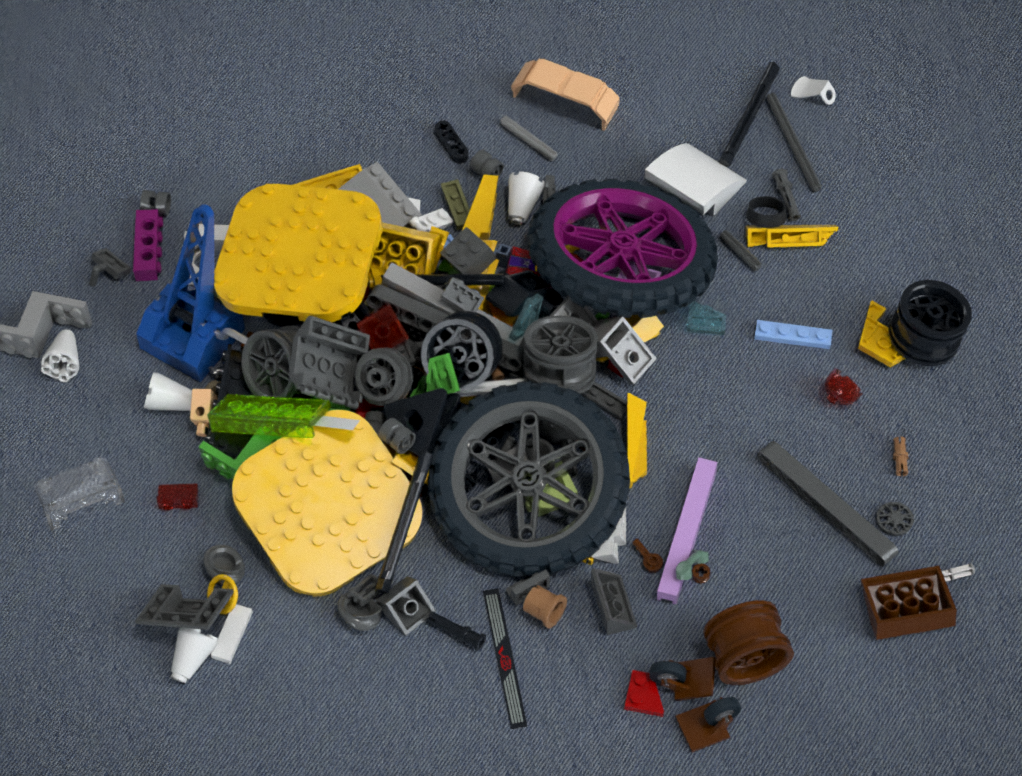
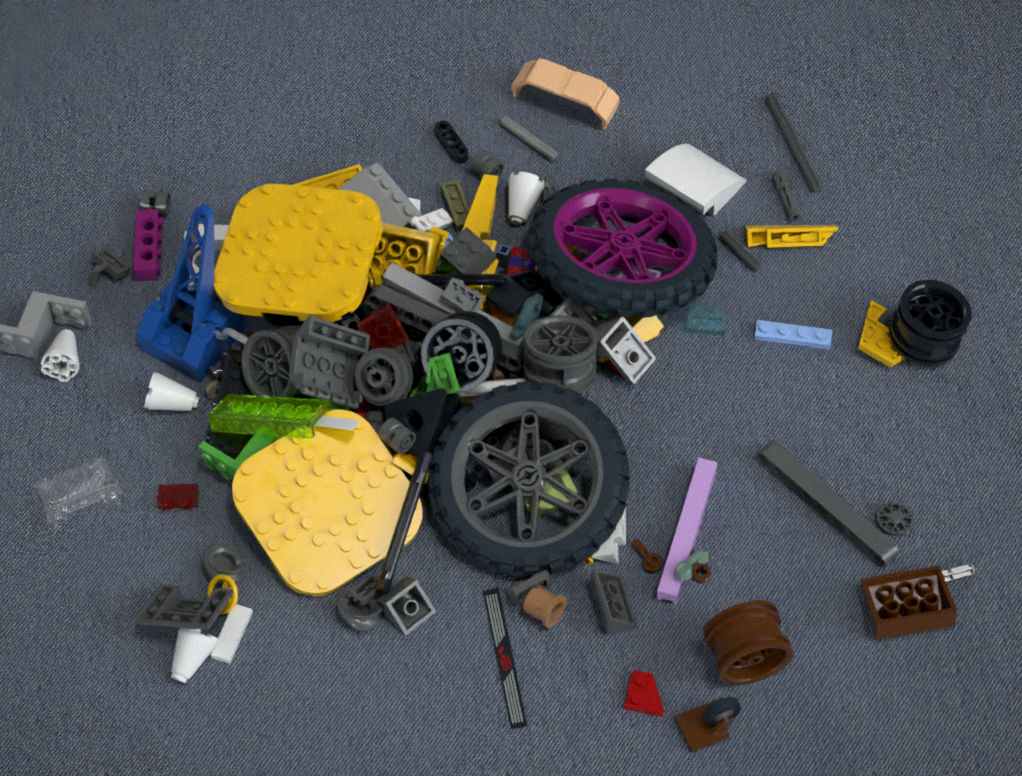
light nougat torso [190,389,218,437] -> none
black pin [427,611,486,651] -> none
dark grey tile [581,382,627,421] -> none
yellow wedge [627,393,647,489] -> none
reddish brown plate [649,657,716,701] -> none
black piece [718,62,780,167] -> none
black tyre [746,196,787,228] -> none
white piece [791,76,836,105] -> none
clear red cylinder [824,368,863,406] -> none
medium nougat pin [893,436,909,476] -> none

